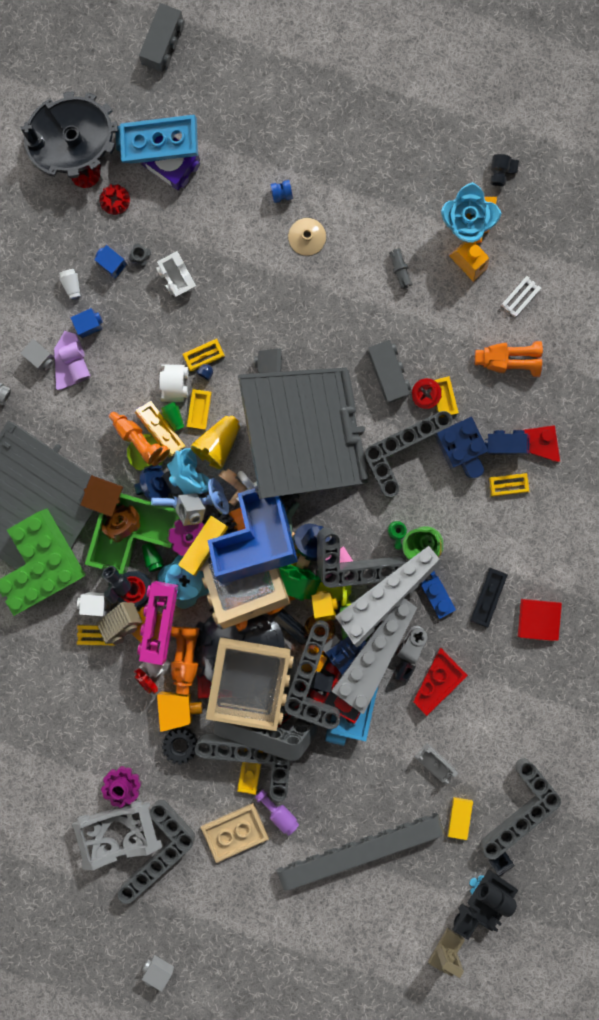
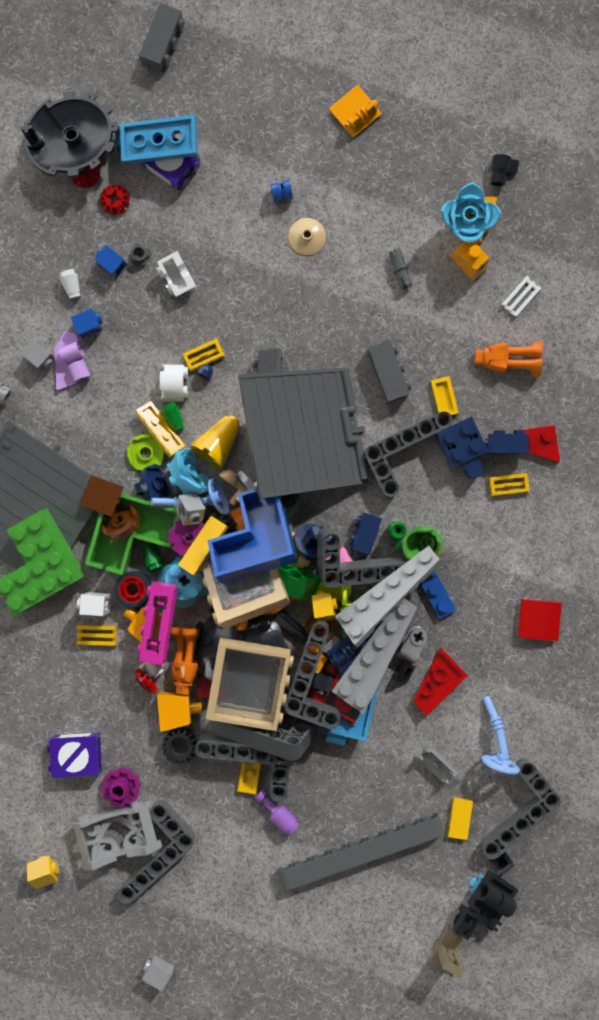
dark tan brick [96,602,142,645] -> none
black piece [102,566,131,604] -> none
orange piece [109,412,170,466] -> none
yellow tile [187,389,212,430] -> none
tan tile [201,803,269,863] -> none
red gear [412,378,442,409] -> none
black tile [470,567,508,628] -> none
none -> yellow brick [27,856,59,889]
none -> dark purple brick [47,732,102,778]
none -> light orange hinge [329,85,382,138]
none -> dark blue brick [349,512,382,557]
none -> light blue dish [481,696,520,775]

